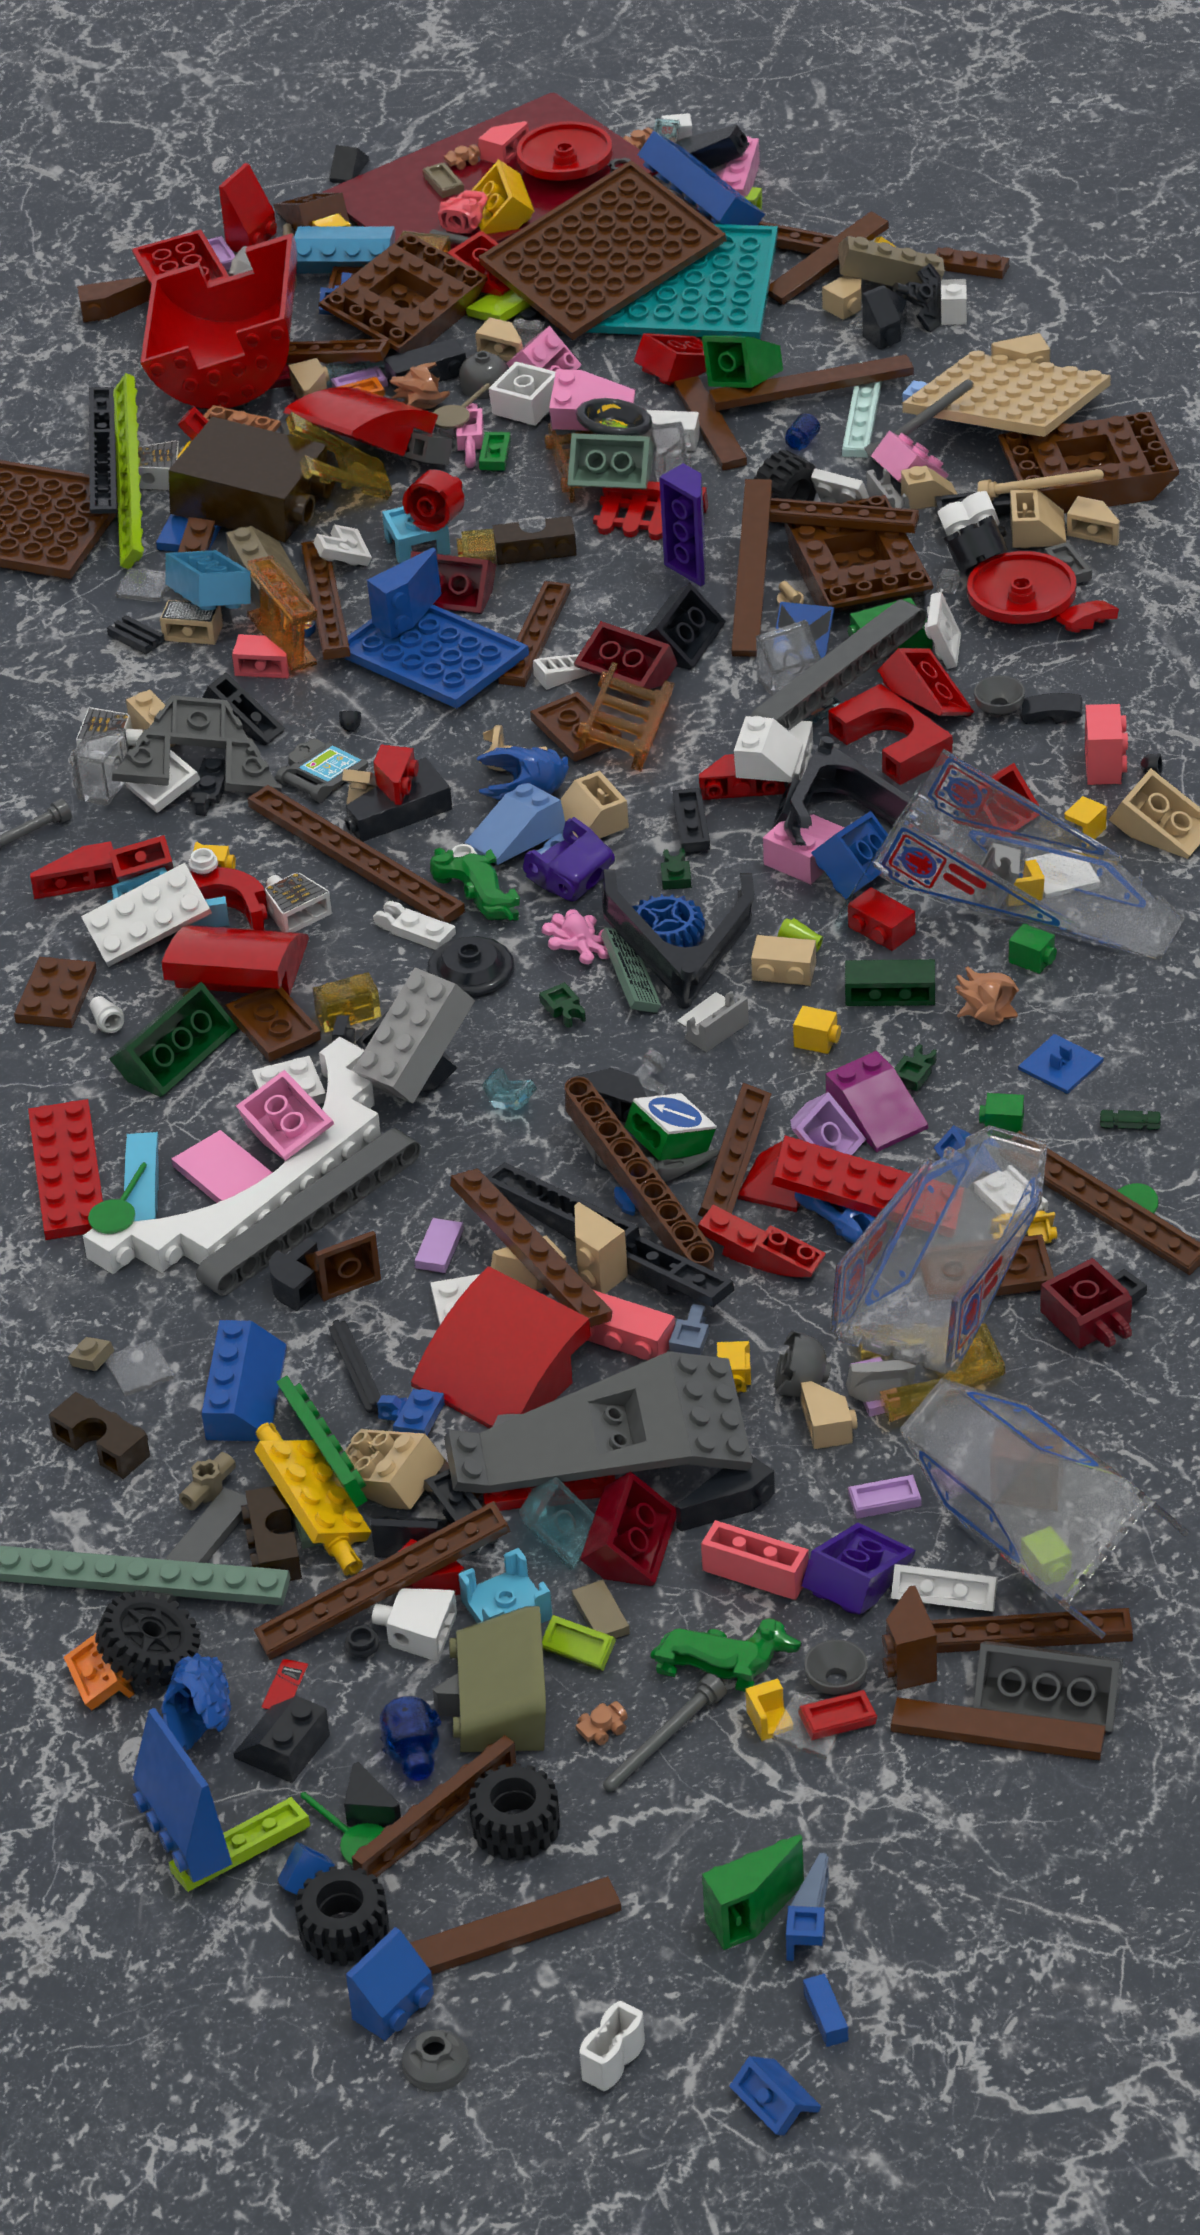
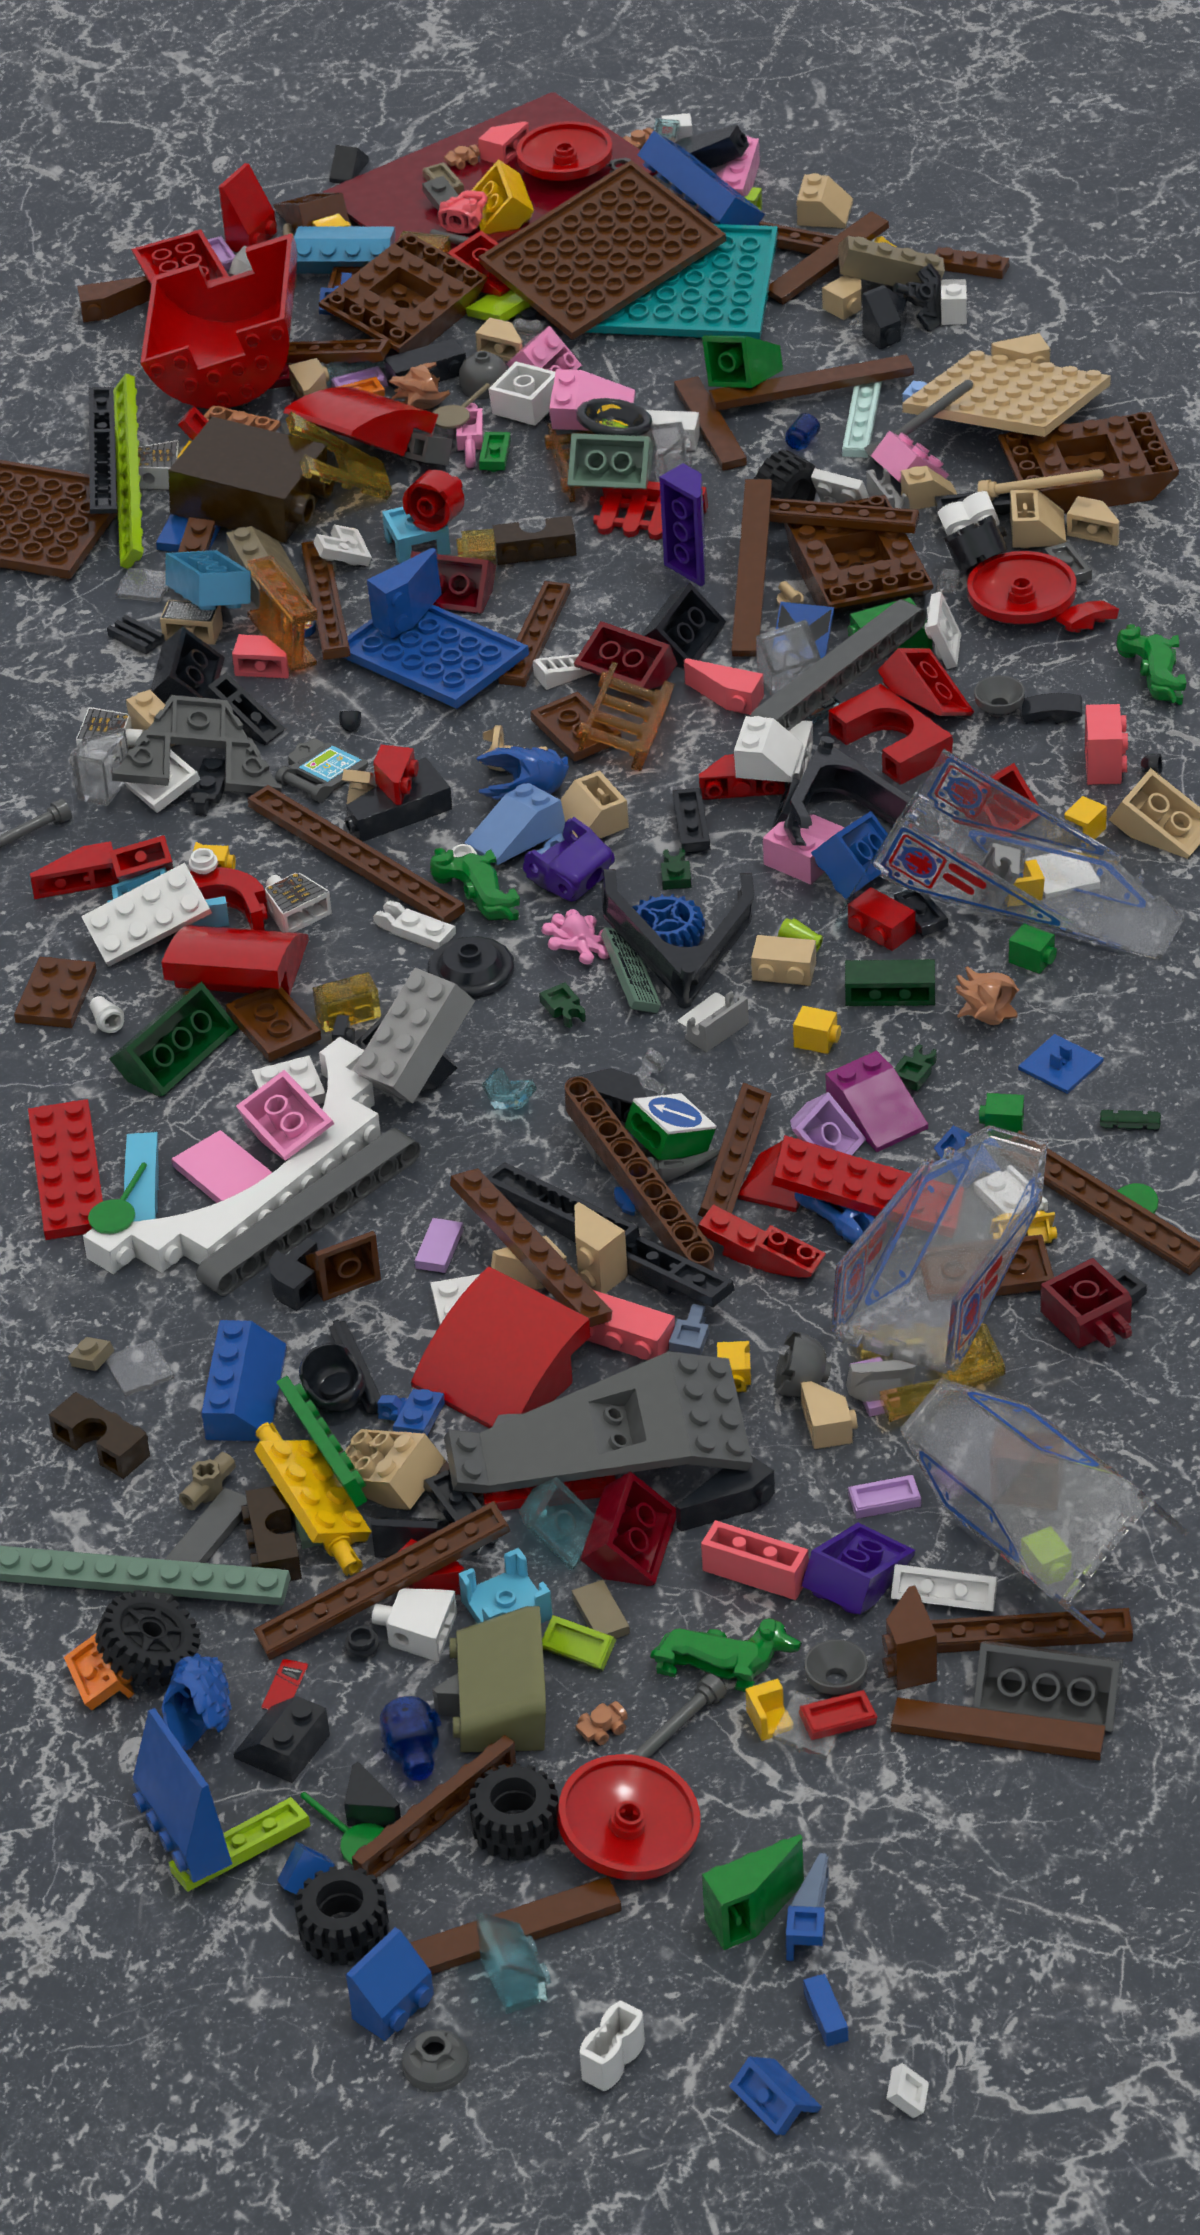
red slope [633,333,706,385] -> none
none -> black slope [150,626,225,704]
none -> black piece [299,1343,366,1412]
none -> dark grey plate [422,176,458,211]
none -> clear light blue slope [476,1913,551,2014]
none -> red dish [557,1754,701,1880]
none -> coral slope [684,658,764,715]
none -> tan slope [797,173,853,228]
none -> white plate [886,2063,929,2118]
none -> black plate [894,885,948,936]
none -> green animal [1116,624,1186,705]

